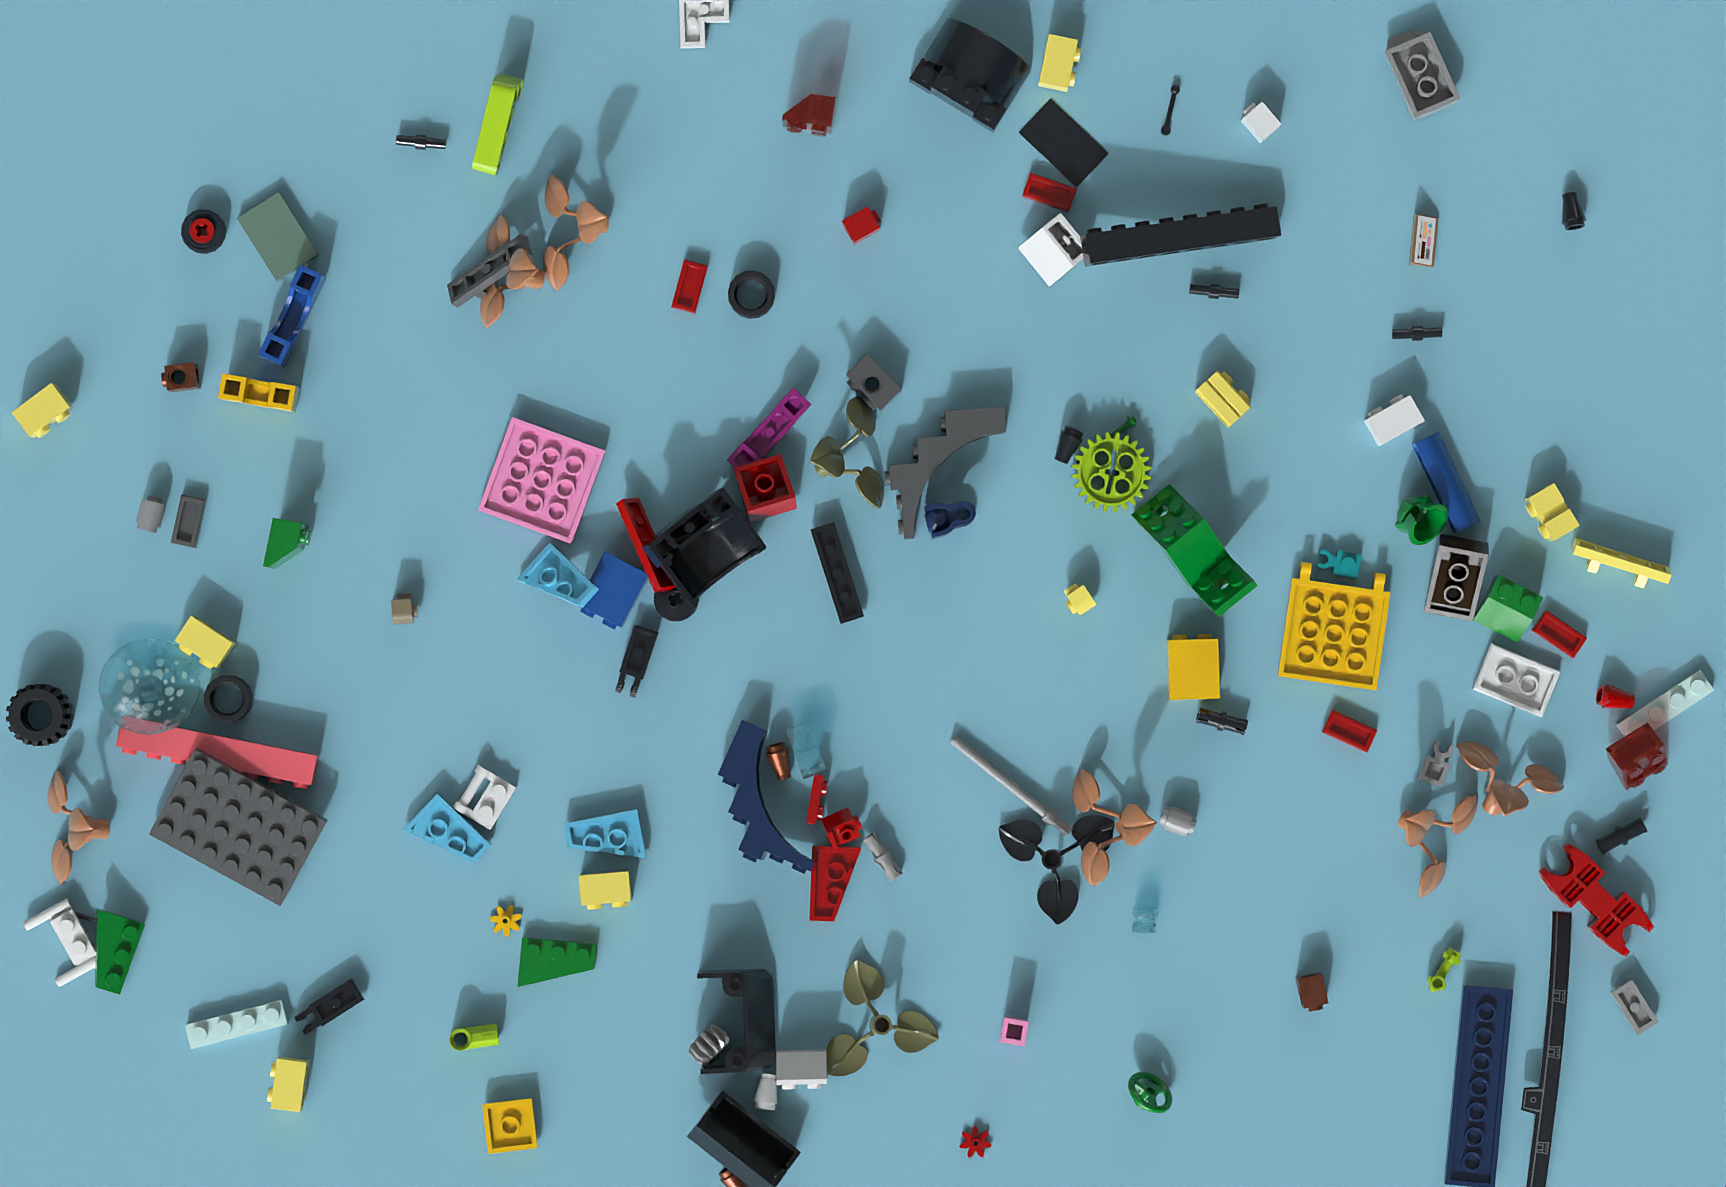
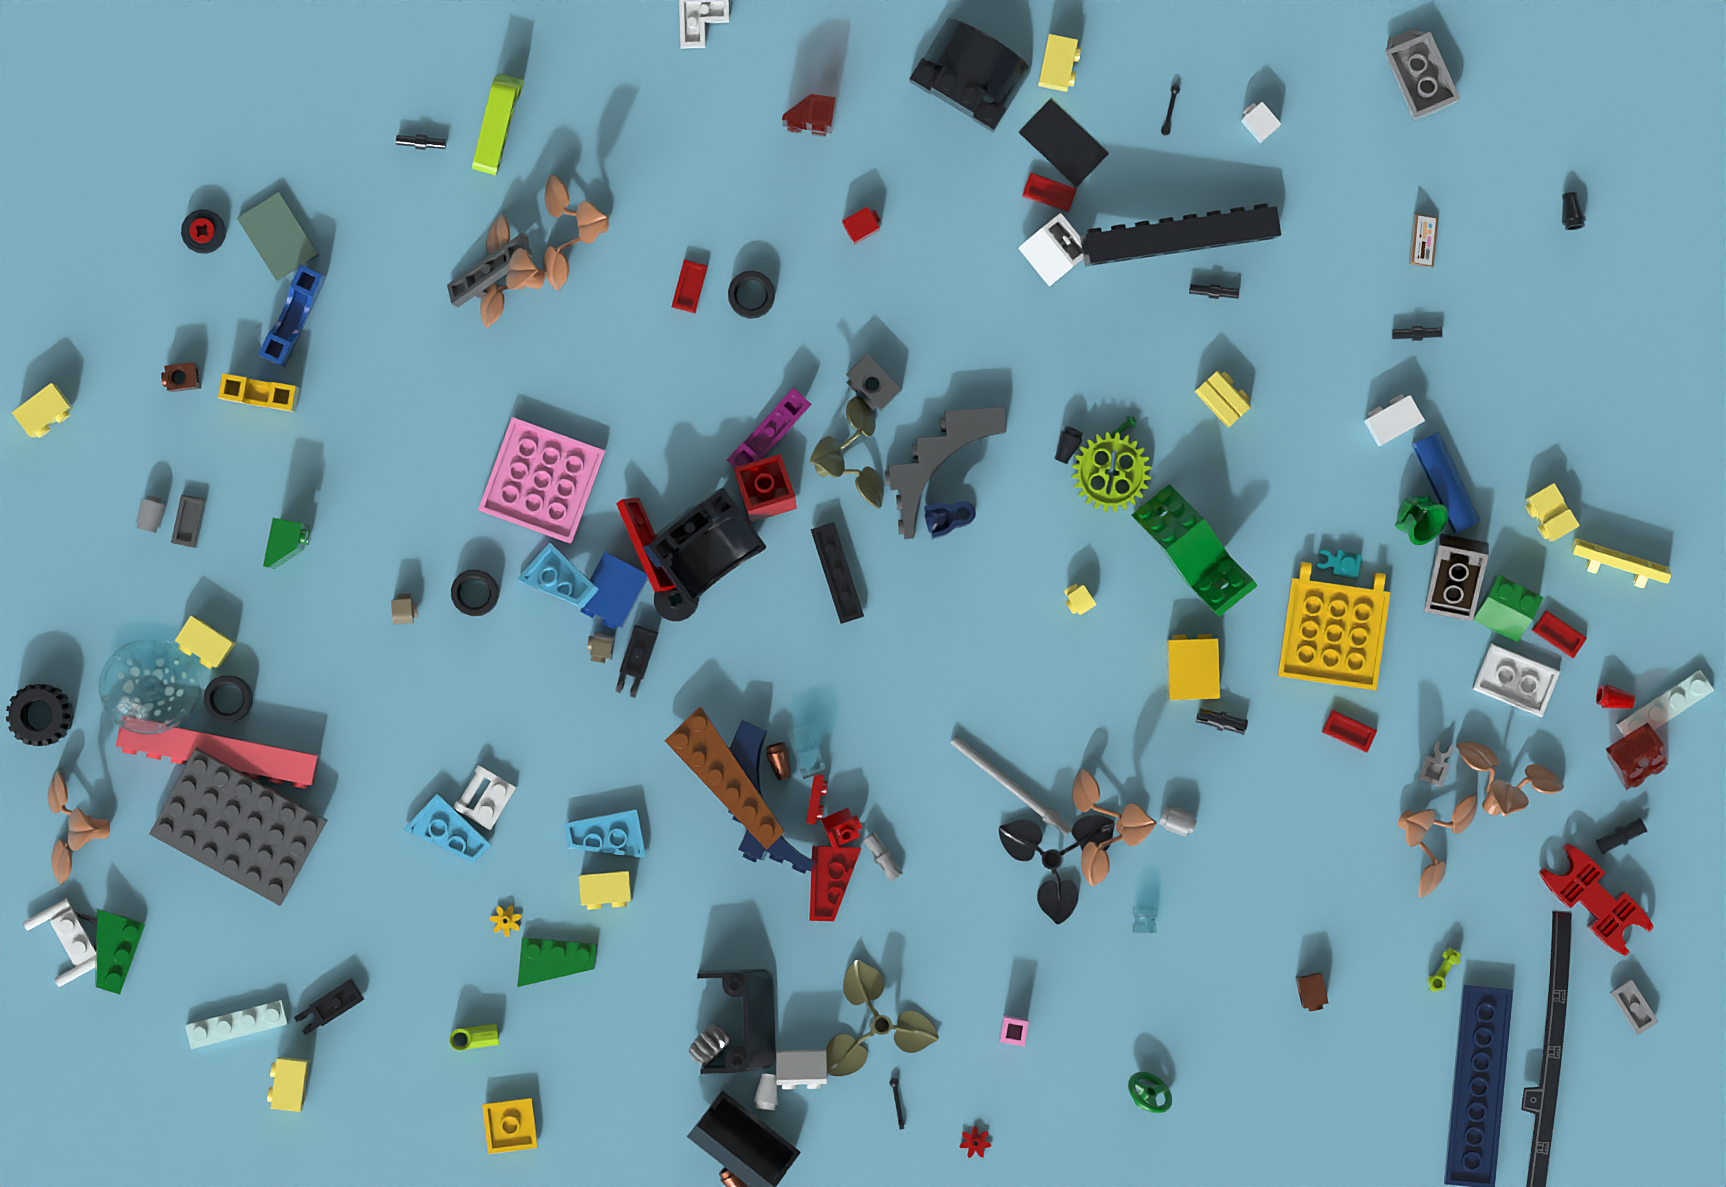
none -> black tyre [451,569,499,616]
none -> dark tan plate [587,631,615,663]
none -> dark orange wing [664,707,785,849]
none -> black hinge [889,1078,904,1130]

